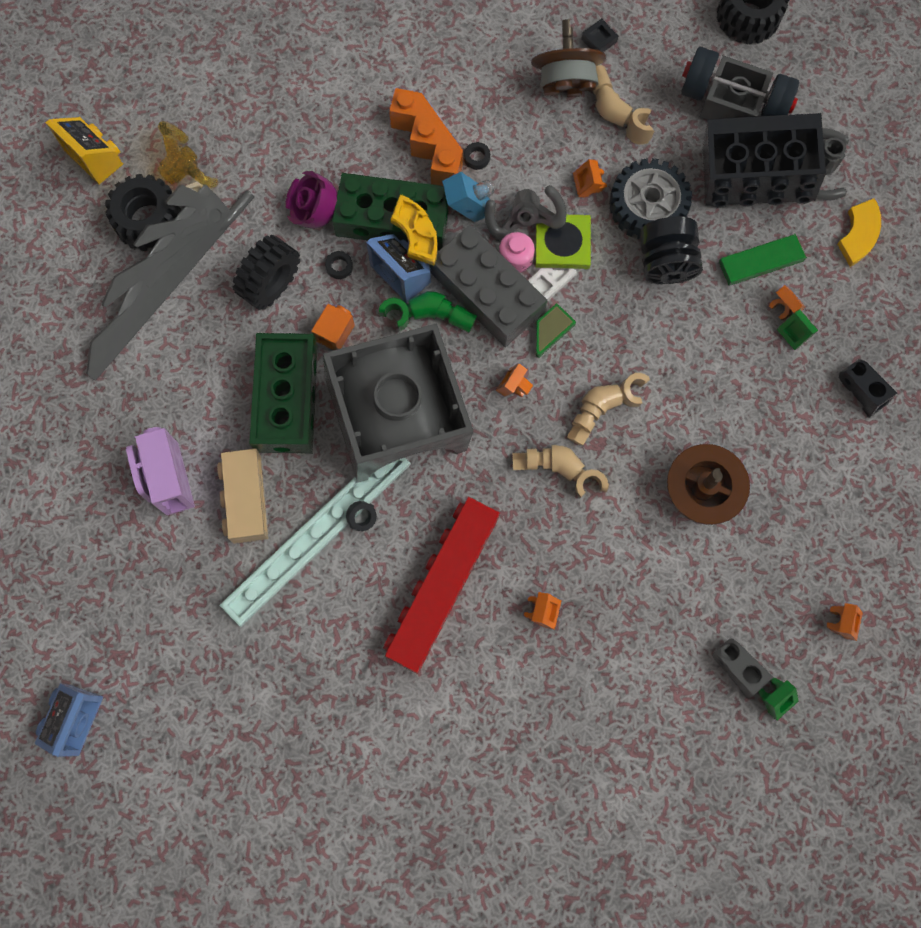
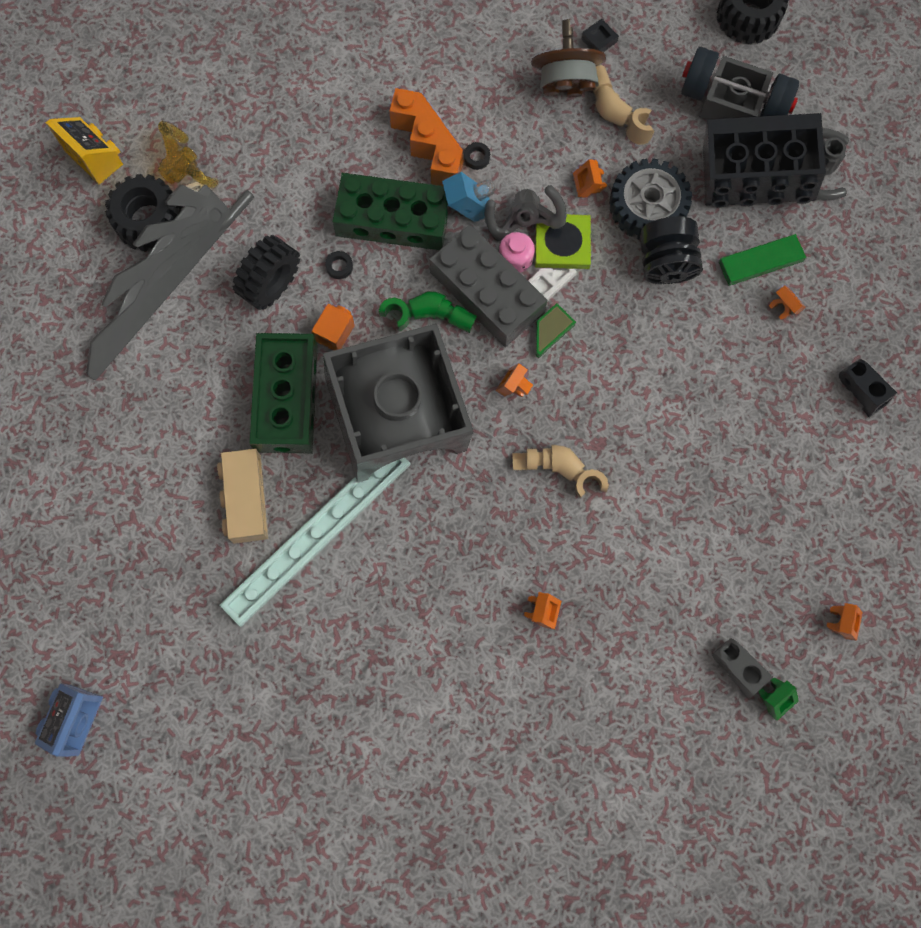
lavender brick [126,427,195,515] -> none
magenta cylinder [285,171,338,229] -> none
black piece [346,501,377,532] -> none
medium blue slope [366,234,431,303] -> none
red brick [383,497,500,674] -> none
yellow tile [391,195,438,266] -> none
tan piece [567,373,650,445] -> none
reddish brown piece [667,444,750,525] -> none
green tile [777,310,818,350] -> none
yellow tile [837,198,881,267] -> none

